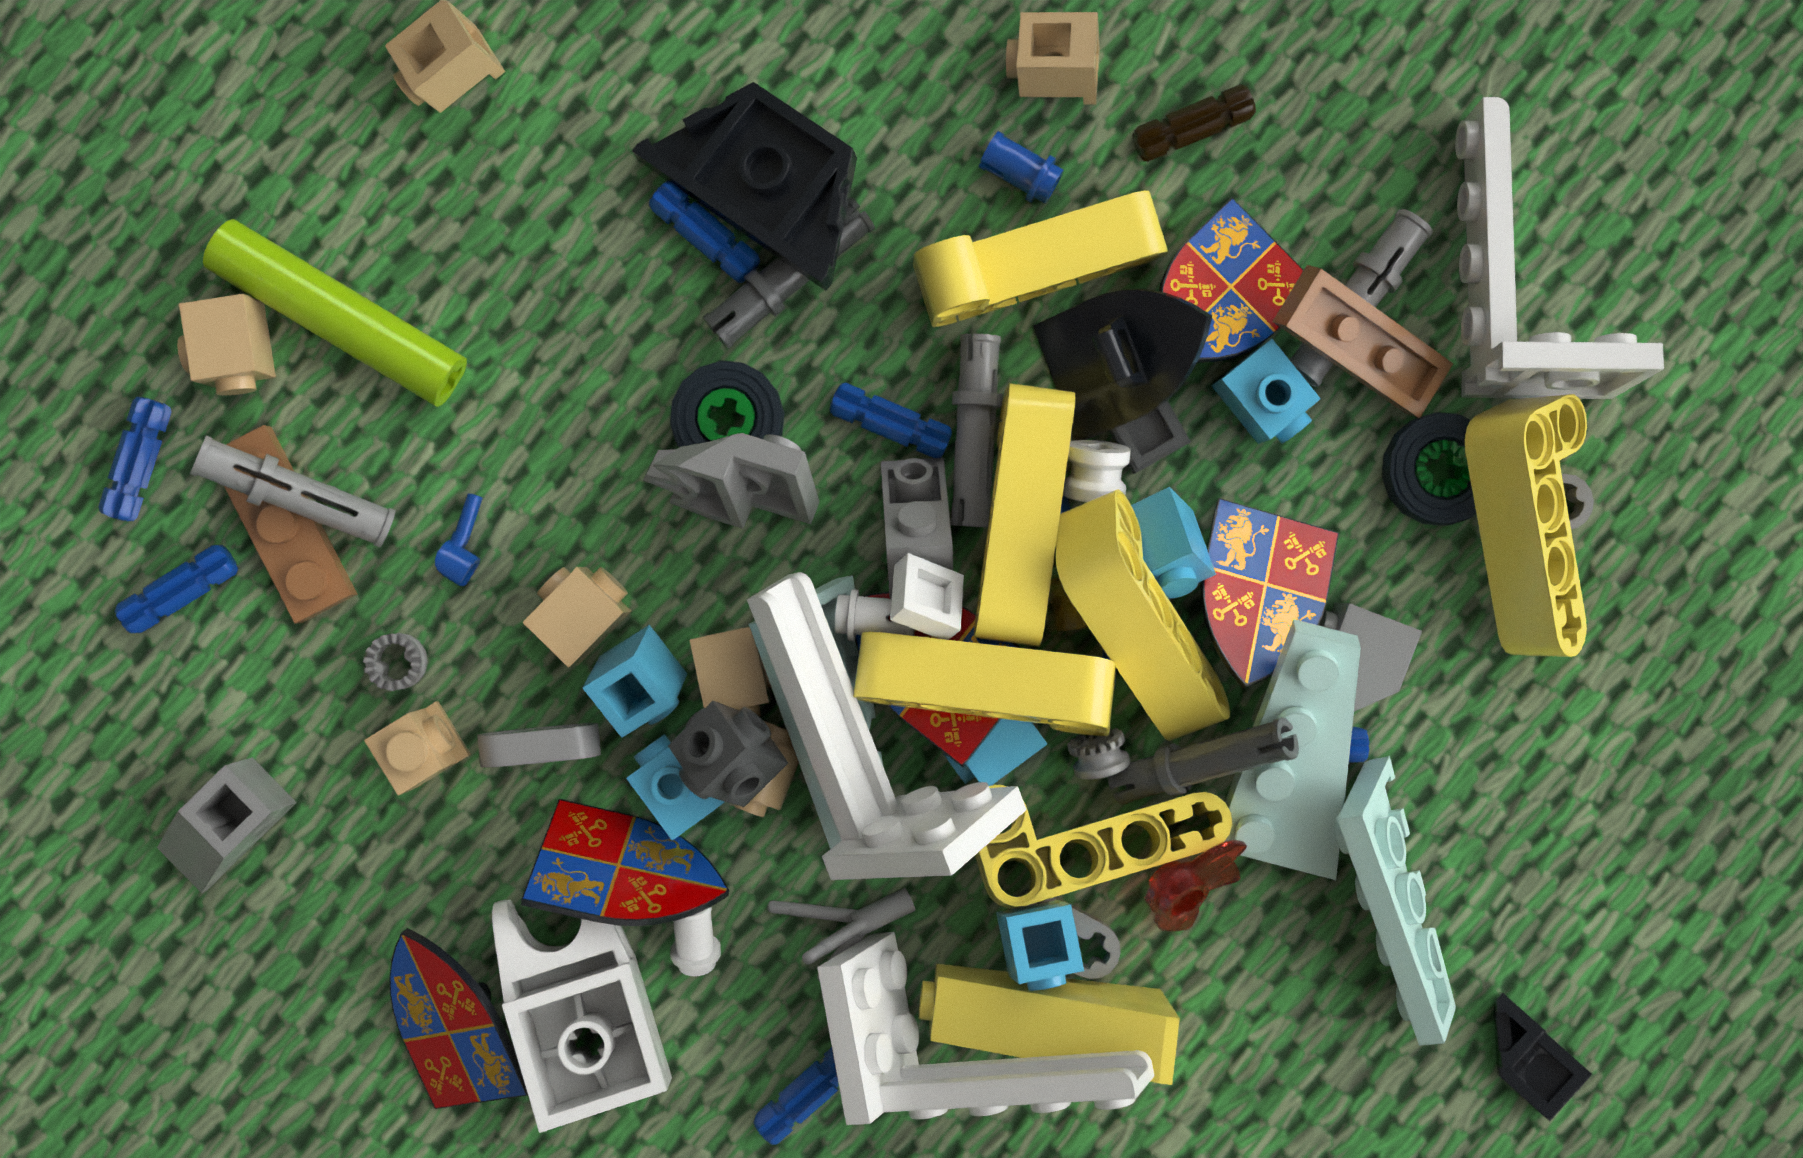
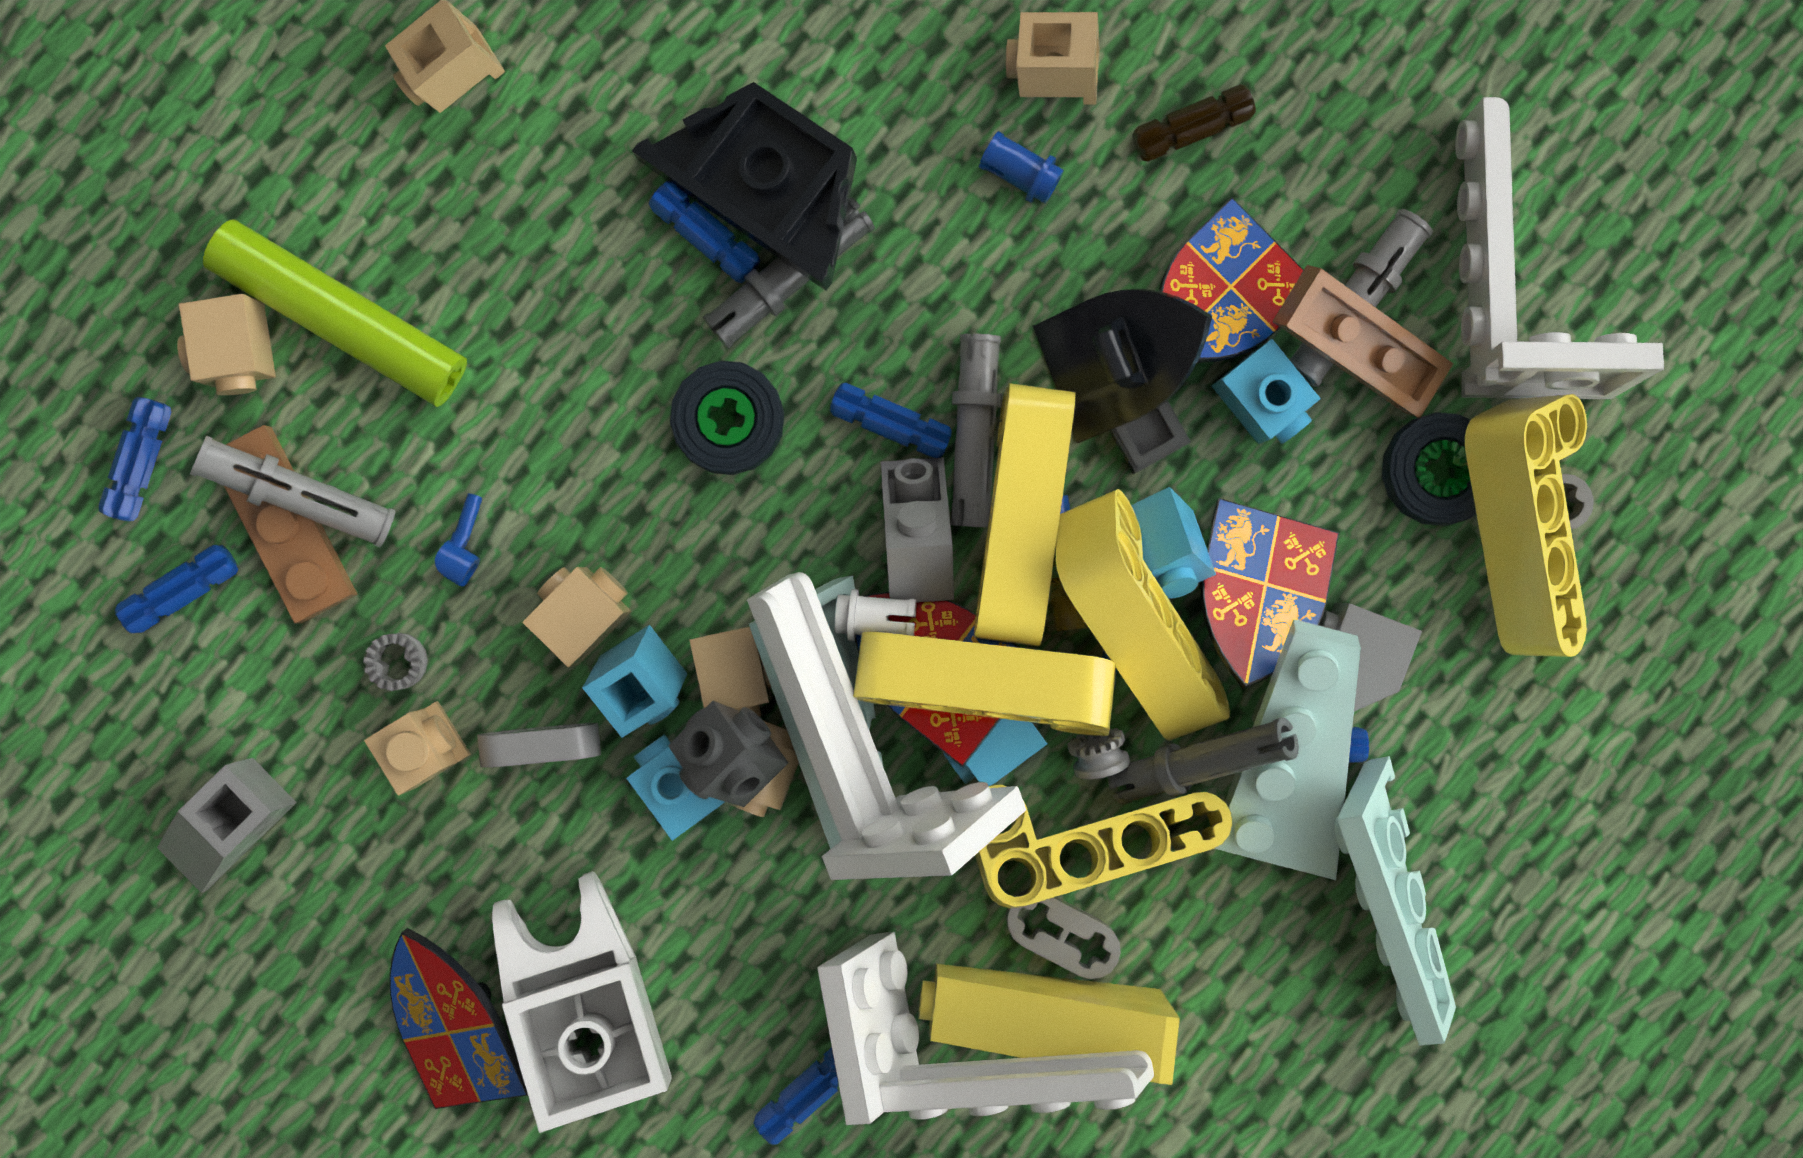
shield [521,799,729,926] -> none
light grey plate [643,433,820,529] -> none
white pin [670,907,721,976] -> none
light grey plant [767,888,915,982] -> none
white plate [890,553,964,640] -> none
light yellow beam [913,190,1168,327] -> none
medium azure brick [996,900,1084,991] -> none
white wheel [1063,440,1131,502] -> none
clear red plate [1145,840,1247,931] -> none
black slope [1494,992,1593,1121] -> none

